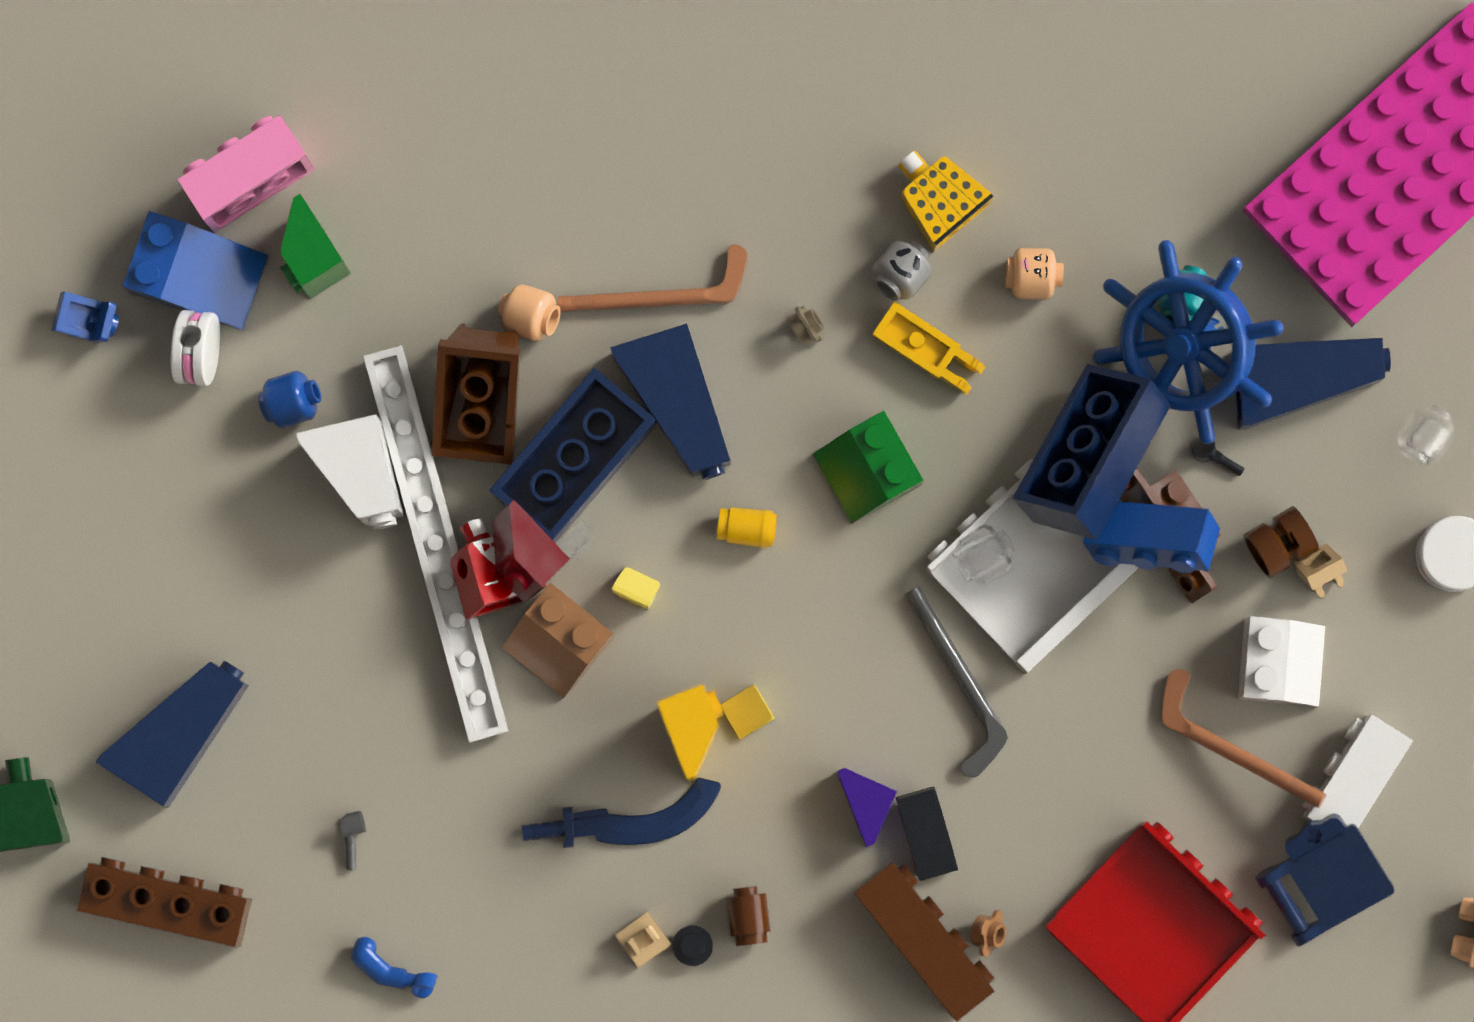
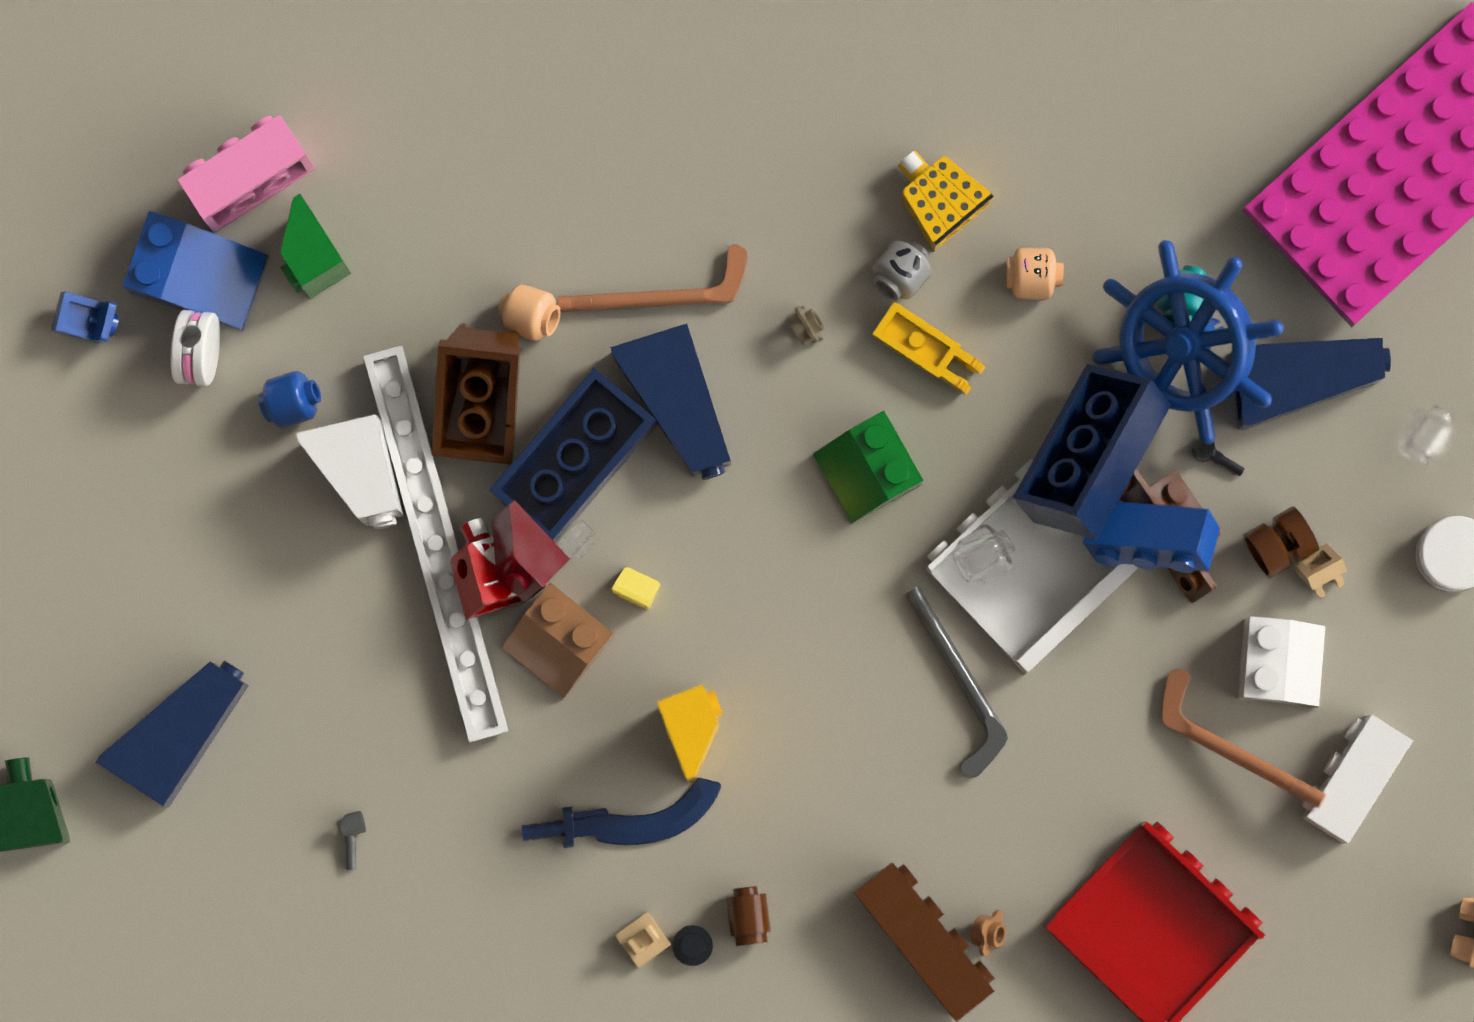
reddish brown brick [77,857,252,947] -> none
blue arm [351,937,437,998] -> none
yellow piece [717,507,777,548] -> none
light yellow slope [720,684,775,740] -> none
dark purple slope [836,768,897,847] -> none
black slope [895,786,958,881] -> none
dark blue piece [1255,814,1395,947] -> none

